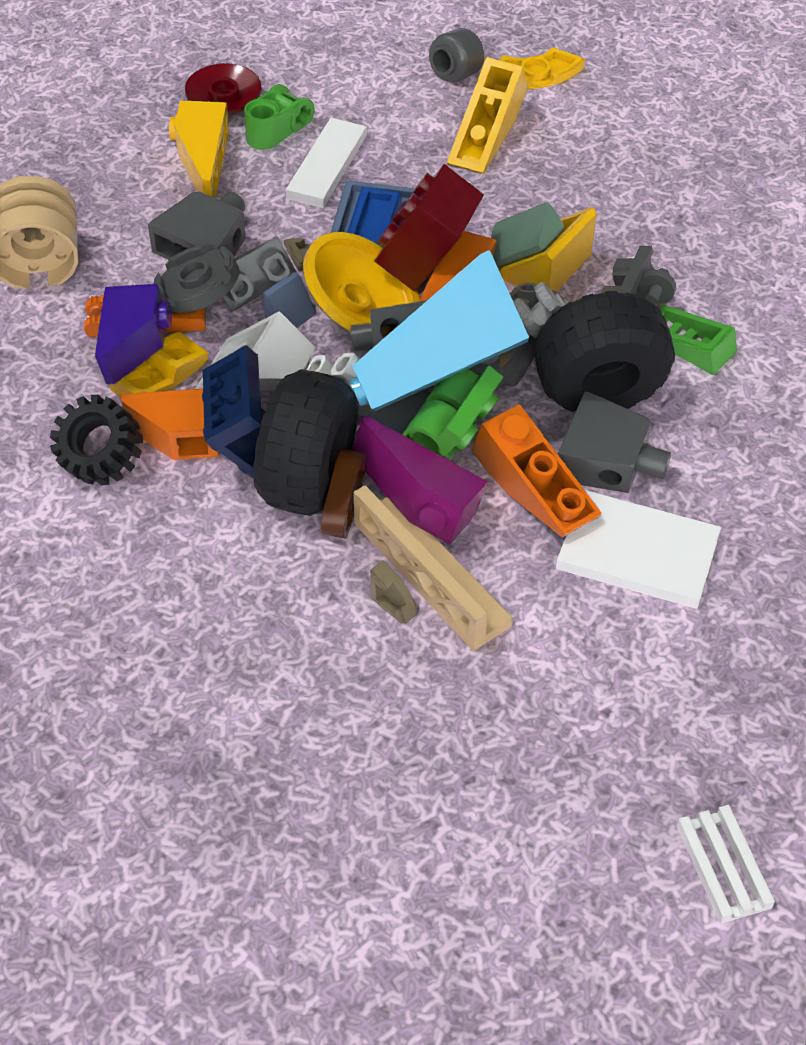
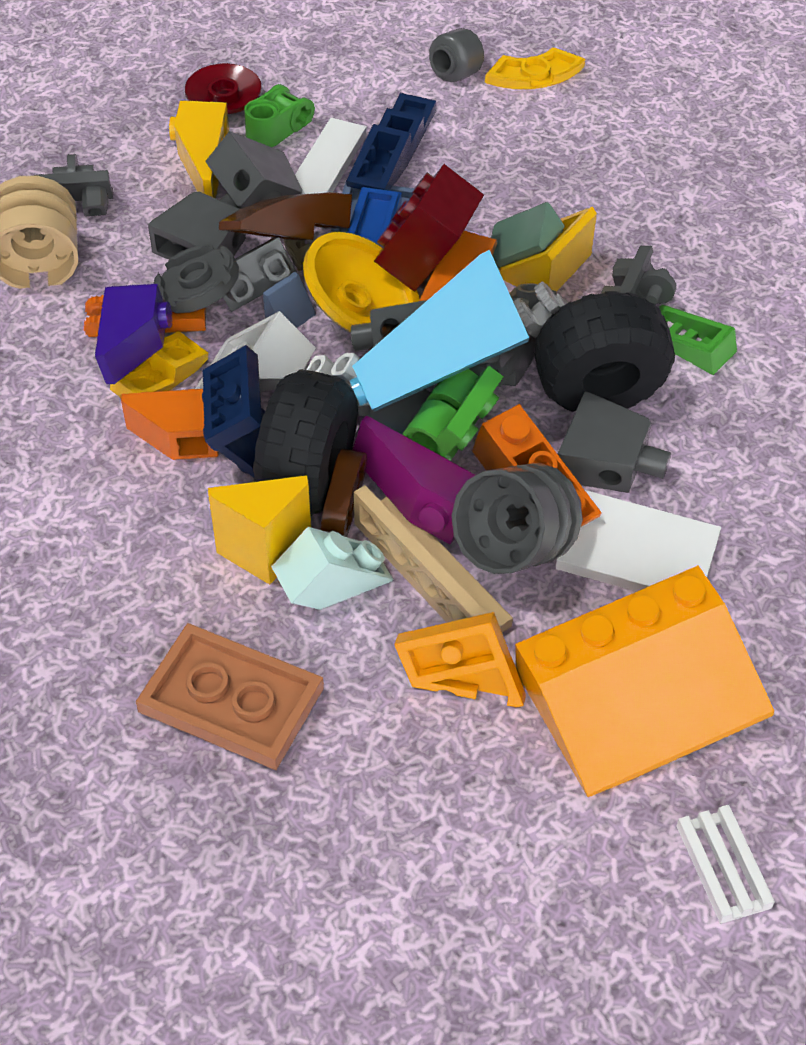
black tyre [50,395,143,485] -> none
dark tan tile [370,560,417,624] -> none
yellow slope [447,57,528,174] -> none
none -> dark grey hips [34,154,113,216]
none -> nougat plate [136,623,324,770]
none -> dark grey torso [206,131,302,209]
none -> yellow slope [208,475,311,585]
none -> reddish brown slope [219,192,352,240]
none -> light aqua slope [271,527,393,610]
none -> dark blue slope [346,93,436,191]
none -> light orange wing [394,612,526,707]
none -> dark grey wheel [451,463,583,574]
none -> light orange slope [515,565,774,797]

